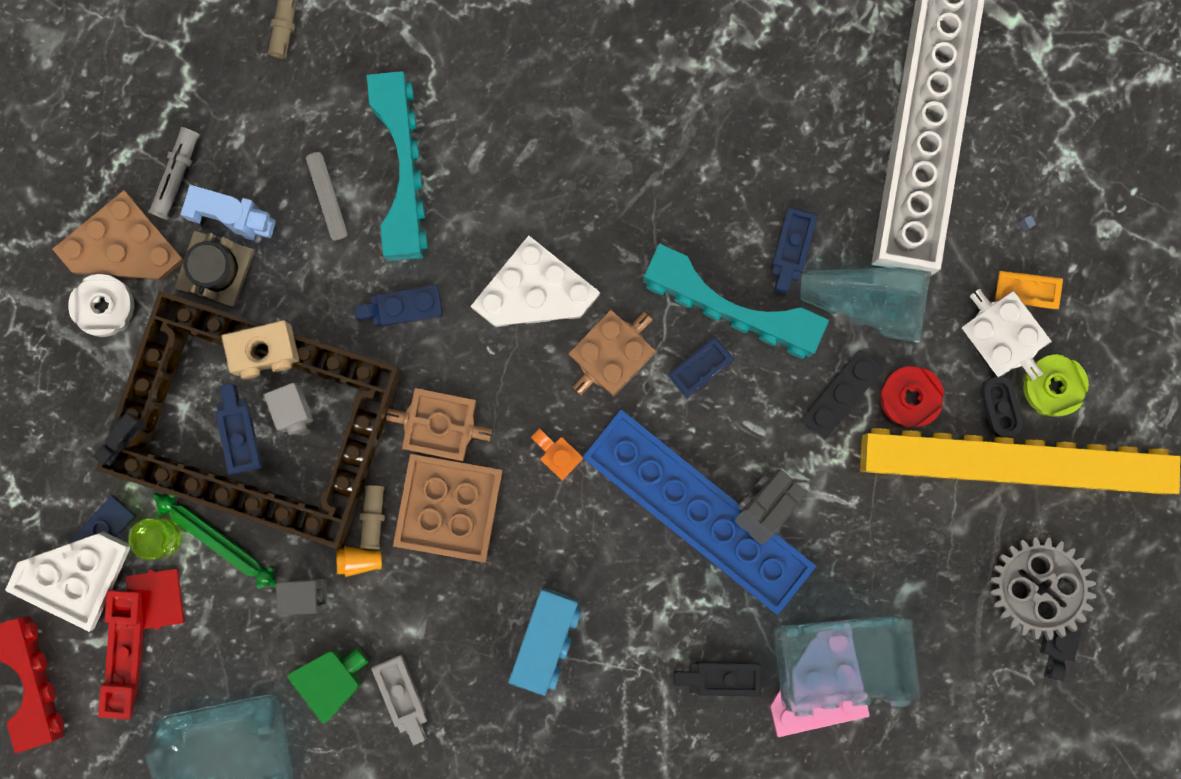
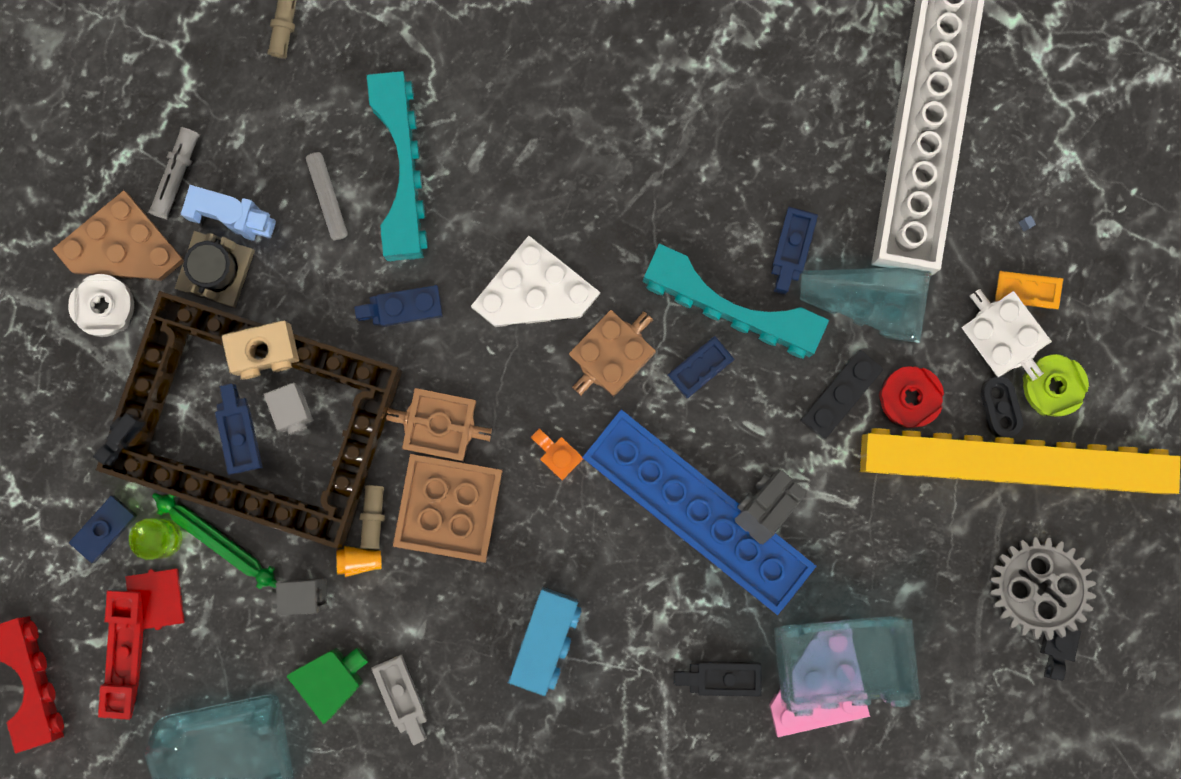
white plate [5,532,132,632] -> none

